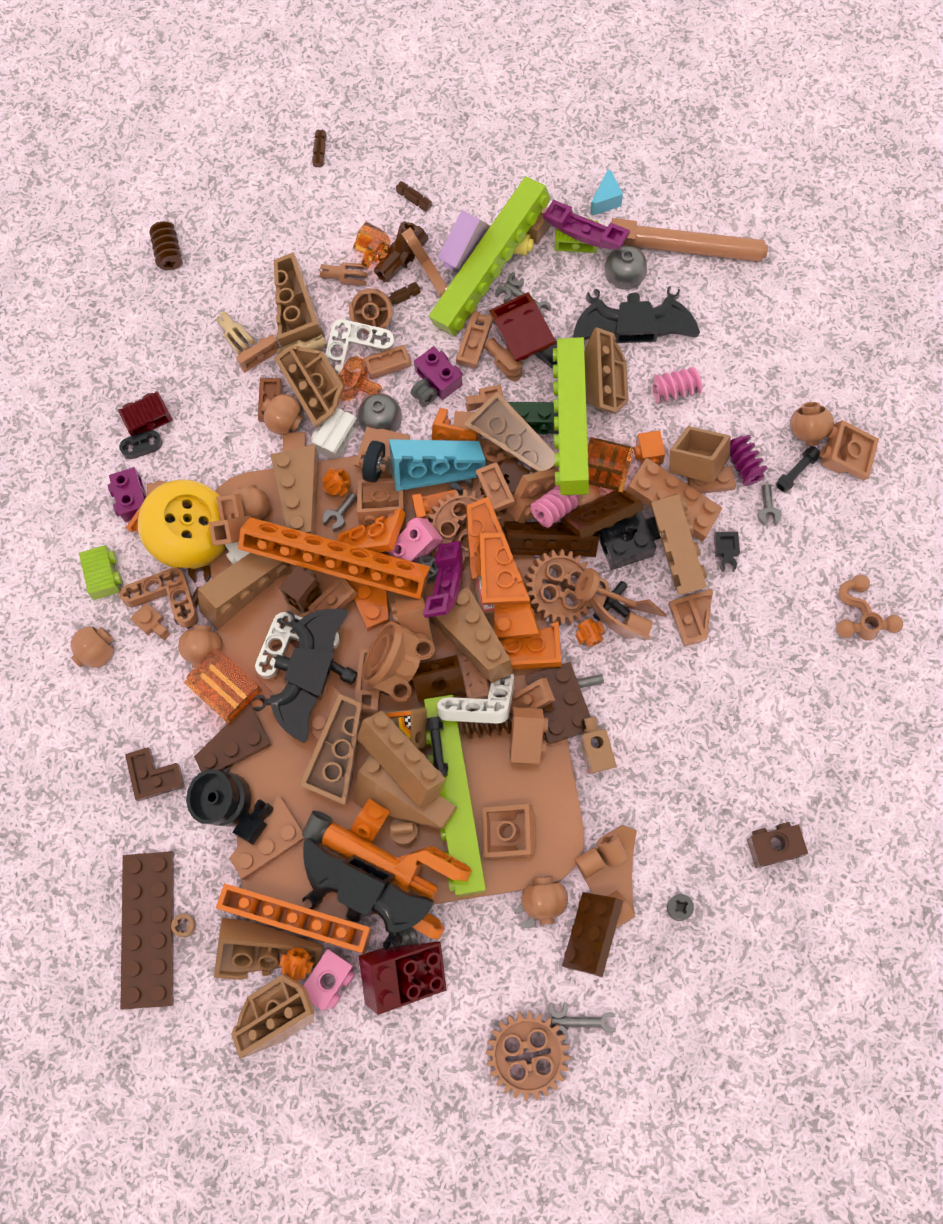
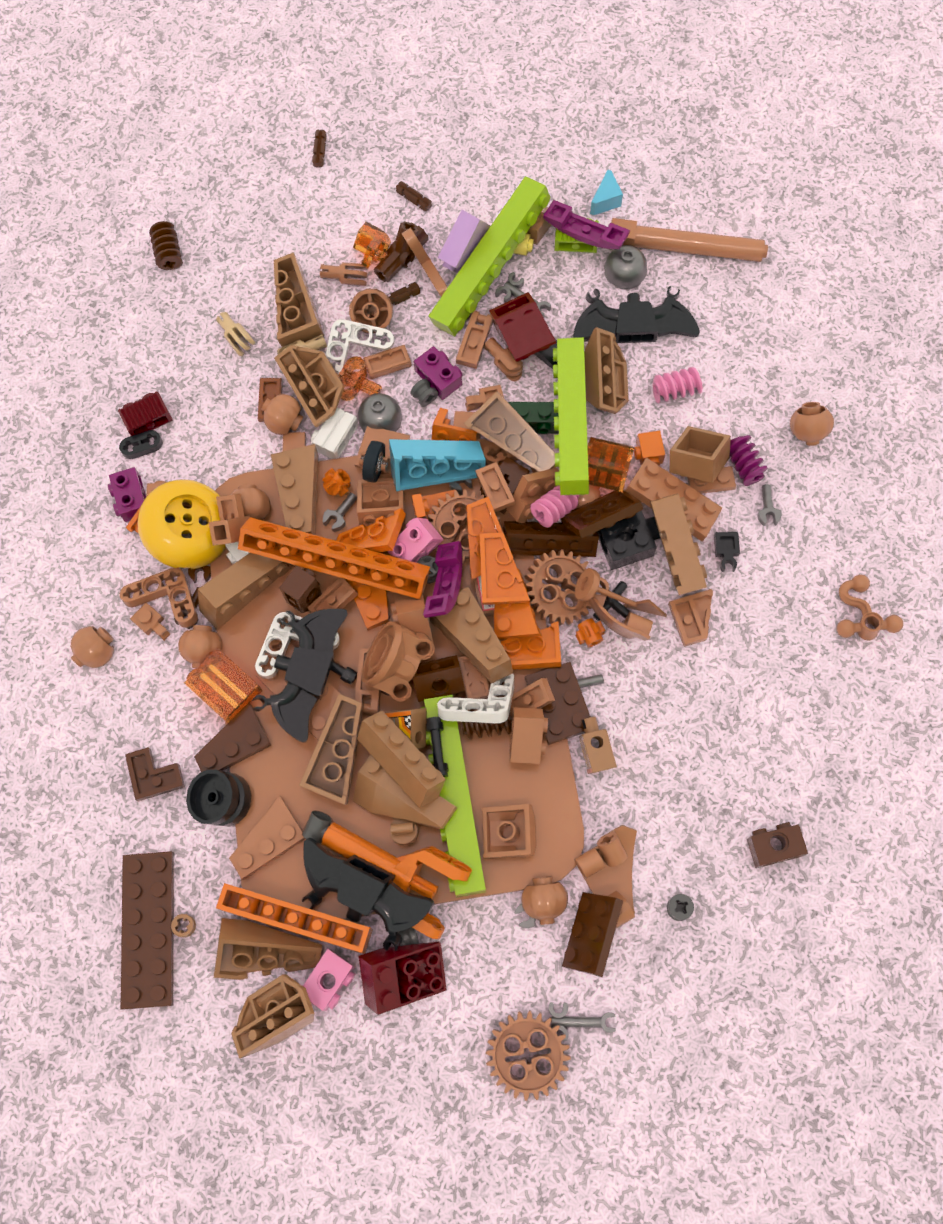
lime brick [79,545,123,600] -> none
black plate [232,799,273,845] -> none
nougat plate [236,334,280,373] -> none
orange gear [279,948,313,981] -> none
orange brick [350,798,390,843] -> none
black bar [776,446,820,493] -> none
nougat plate [820,420,879,481] -> none

